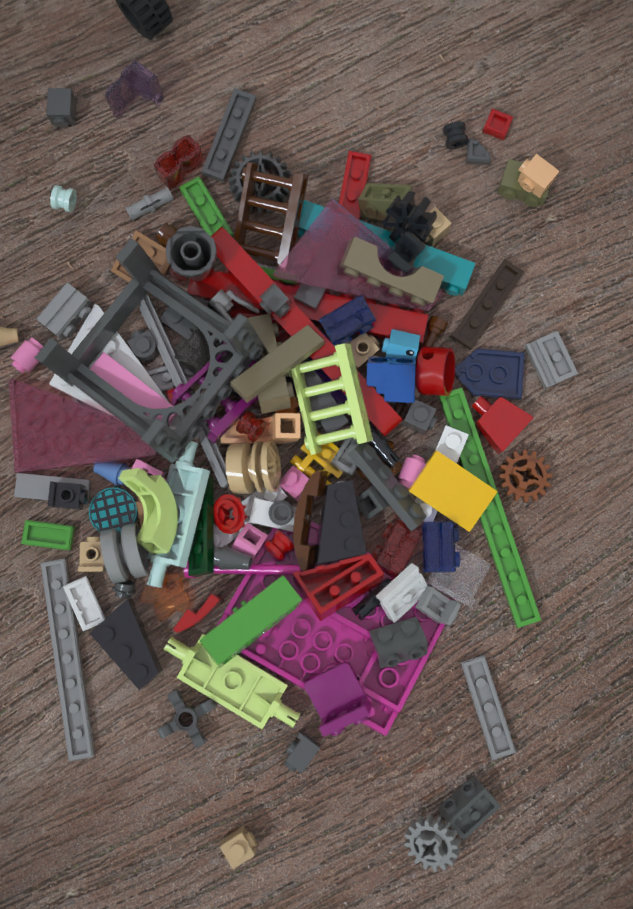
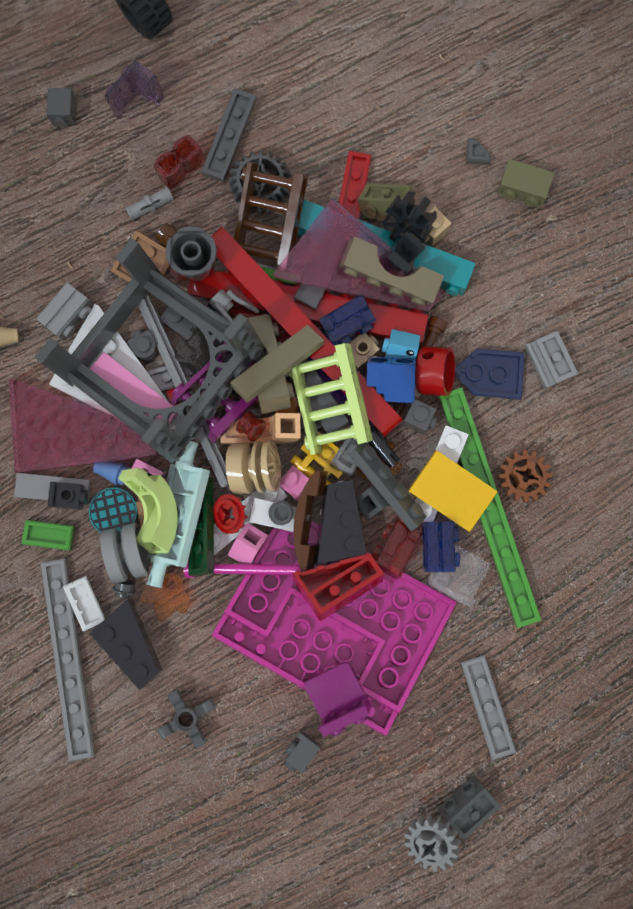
bright pink brick [10,337,43,374] -> none
light aqua wheel [50,185,77,212] -> none
tan brick [78,537,107,572] -> none
yellowish green plate [163,633,301,729] -> none
red slope [173,594,224,633] -> none
bright green tile [179,176,234,237] -> none
bright green brick [200,576,302,669] -> none
dark grey cone [214,545,252,570] -> none
tan brick [220,826,257,869] -> none
dark grey plate [259,283,292,318] -> none
red wheel [263,530,294,562] -> none
black axle [352,578,392,620] -> none
dark grey bracket [369,617,427,668] -> none
white plate [376,563,428,623] -> none
bright pink brick [398,455,426,490] -> none
light grey bracket [415,586,461,625] -> none
black wheel [442,121,469,150] -> none
dark brown plate [451,259,524,350] -> none
red torso [472,396,533,454] -> none
red tile [482,108,513,141] -> none
light nougat brick [517,154,559,198] -> none

